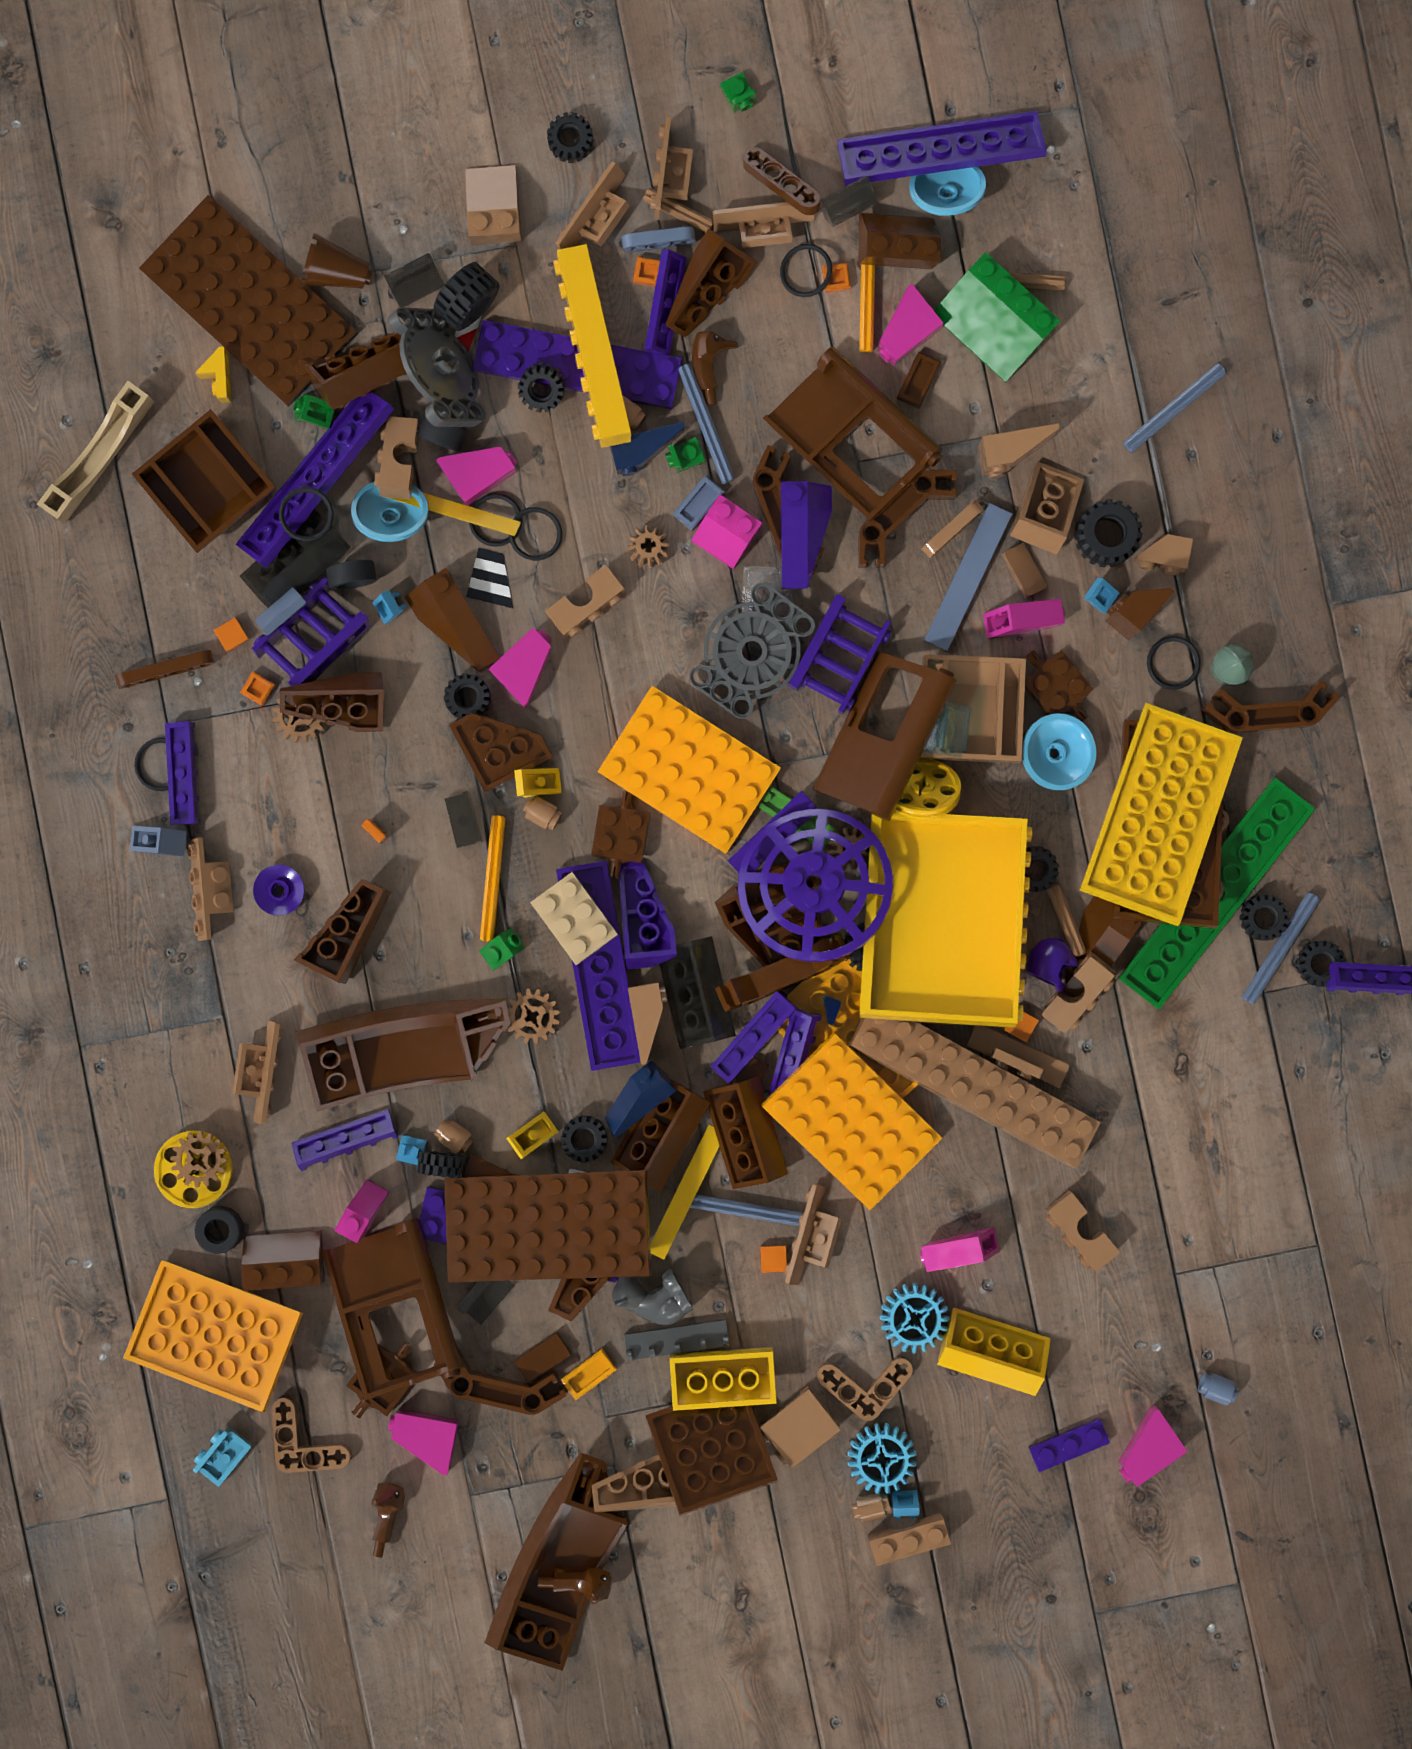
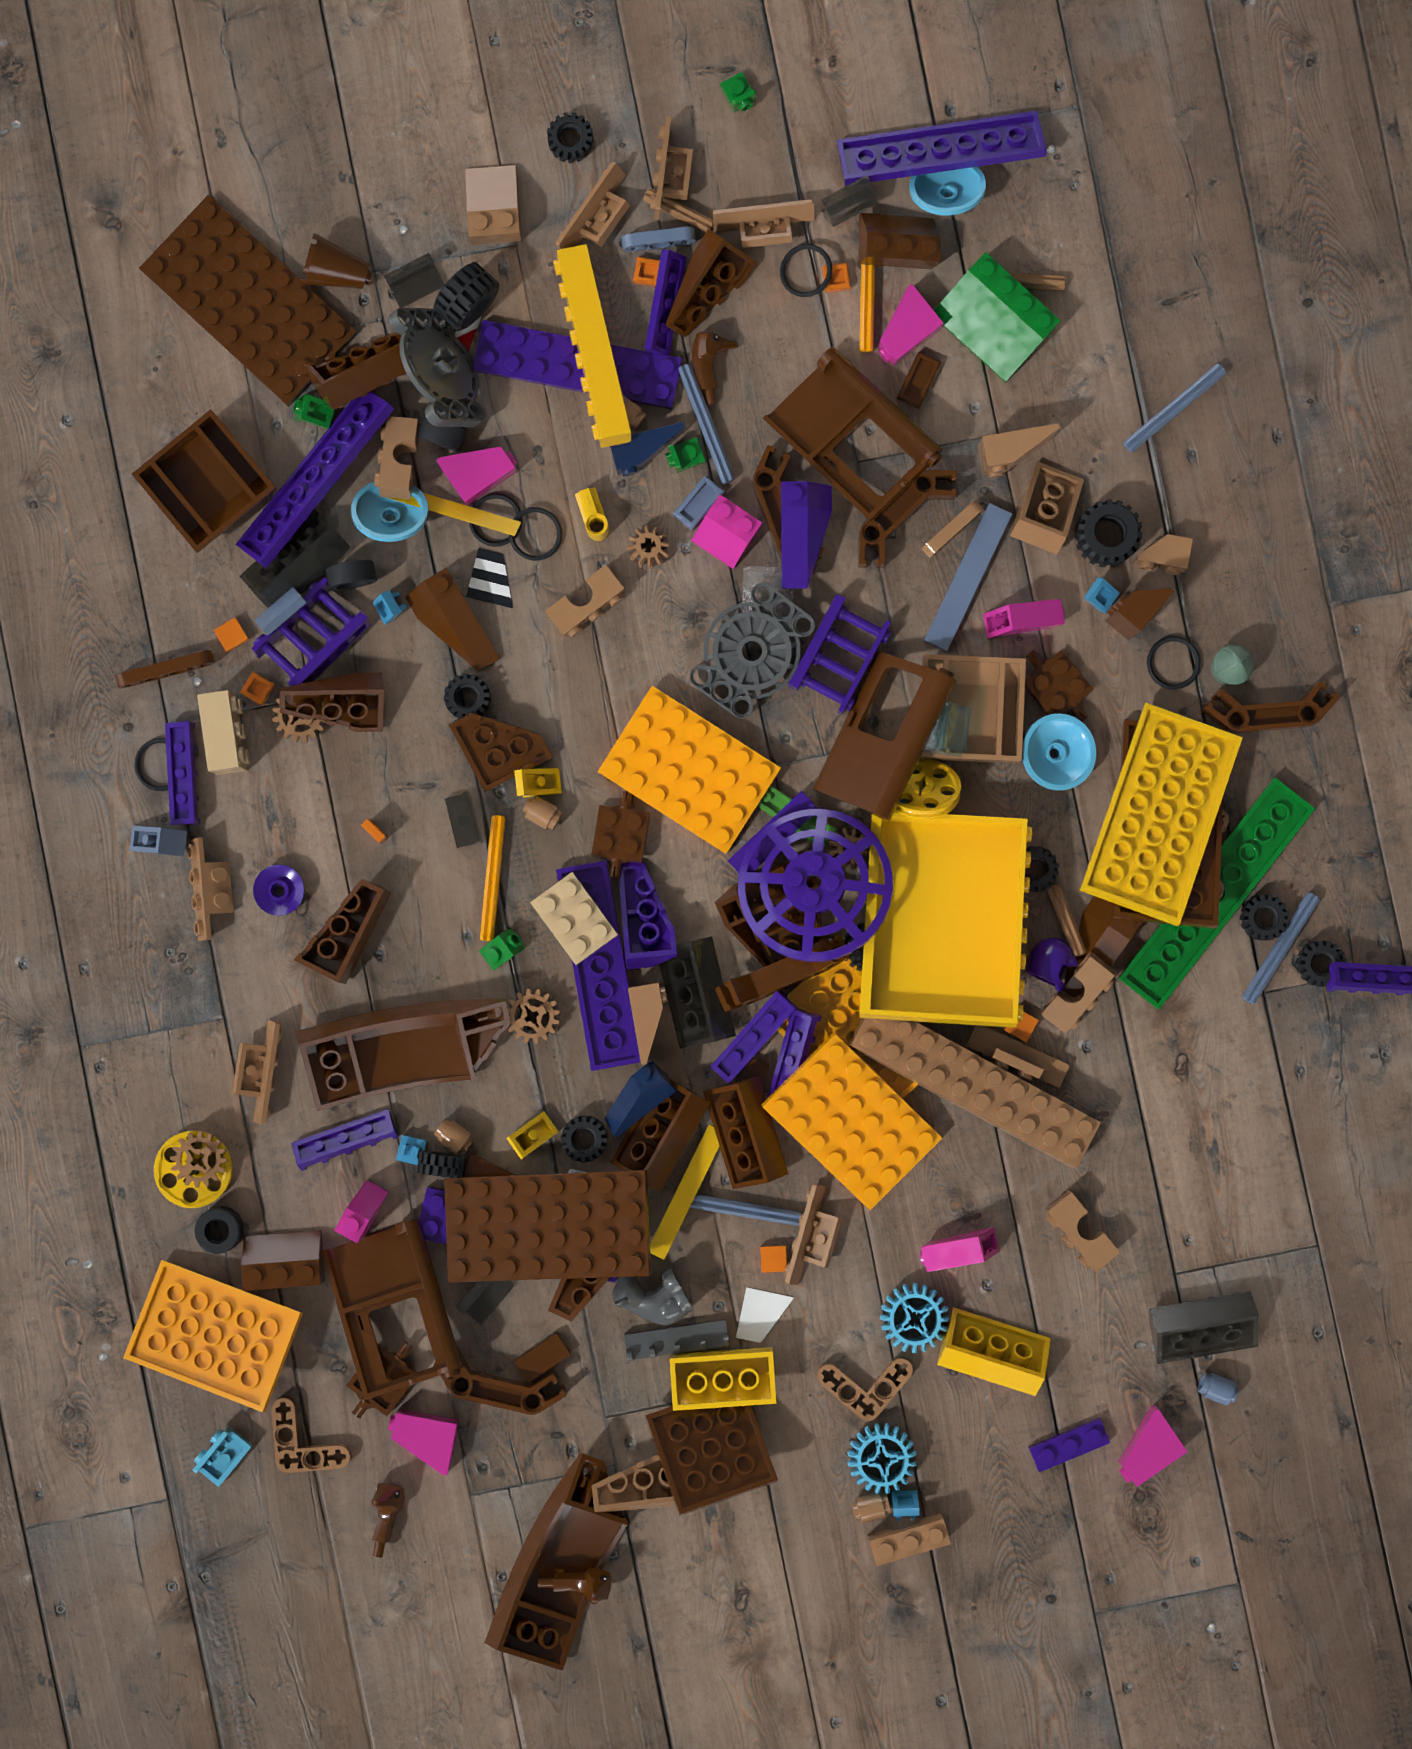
tan arch [37,381,155,524] -> none
yellow slope [195,347,231,403] -> none
black tyre [279,487,334,542] -> none
dark pink slope [489,627,552,709] -> none
black tyre [518,362,566,413] -> none
light orange tile [561,1348,617,1400] -> none
reddish brown beam [743,147,821,215] -> none
medium nougat panel [760,1385,841,1468] -> none
clear blue slope [822,995,841,1025] -> none
medium nougat slope [1001,543,1048,600] -> none
none -> tan brick [197,690,250,775]
none -> yellow piece [575,488,609,541]
none -> white sticker [736,1287,794,1343]
none -> clear smoke slope [1149,1291,1259,1364]

